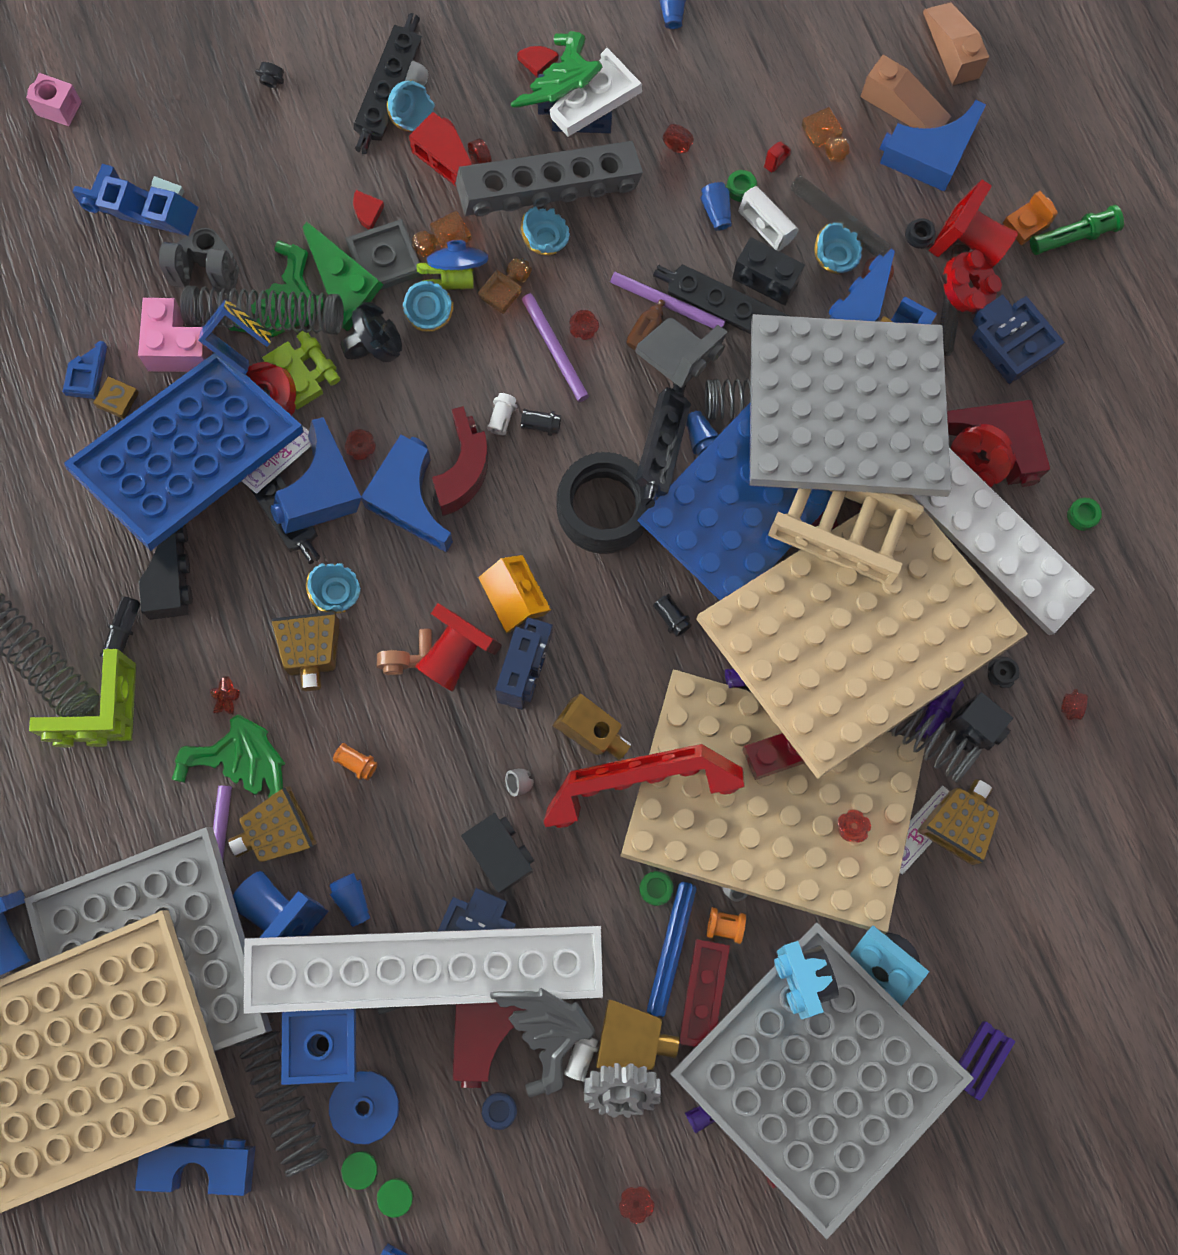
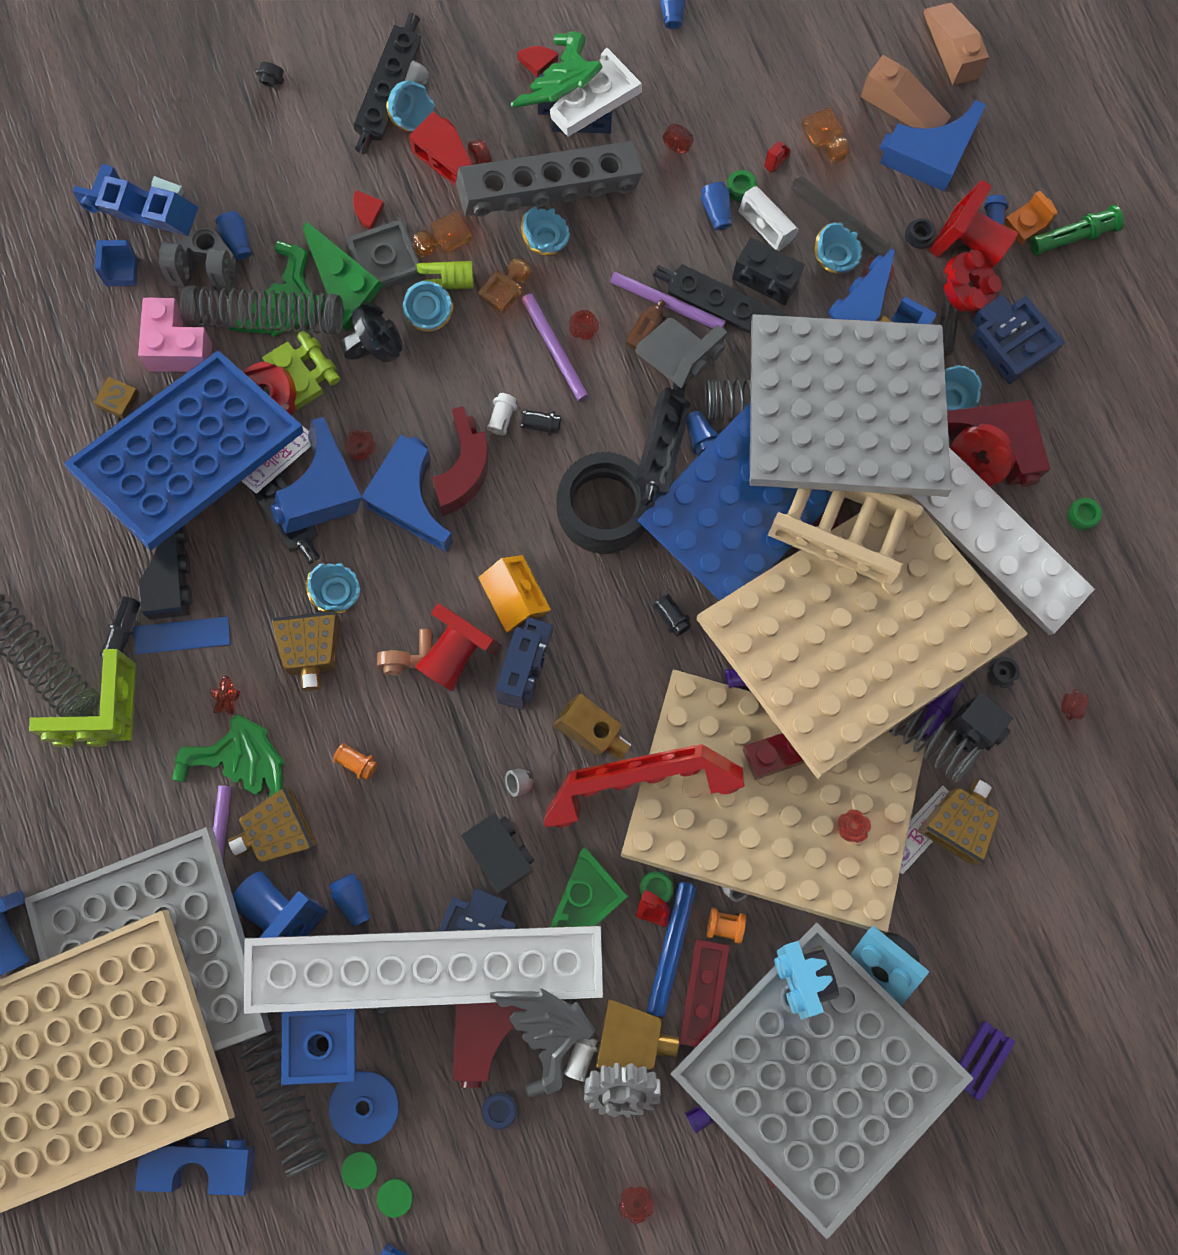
bright pink brick [26,73,81,126] -> none
blue tile [62,341,107,399] -> none
blue piece [198,299,271,375] -> none
blue dish [427,240,488,270] -> none
none -> blue panel [95,240,138,286]
none -> blue sticker [134,617,230,655]
none -> blue cone [215,211,252,261]
none -> green wing [550,847,628,927]
none -> red tile [635,890,671,927]
none -> medium azure hair [945,365,982,411]
none -> blue pin [984,195,1009,225]

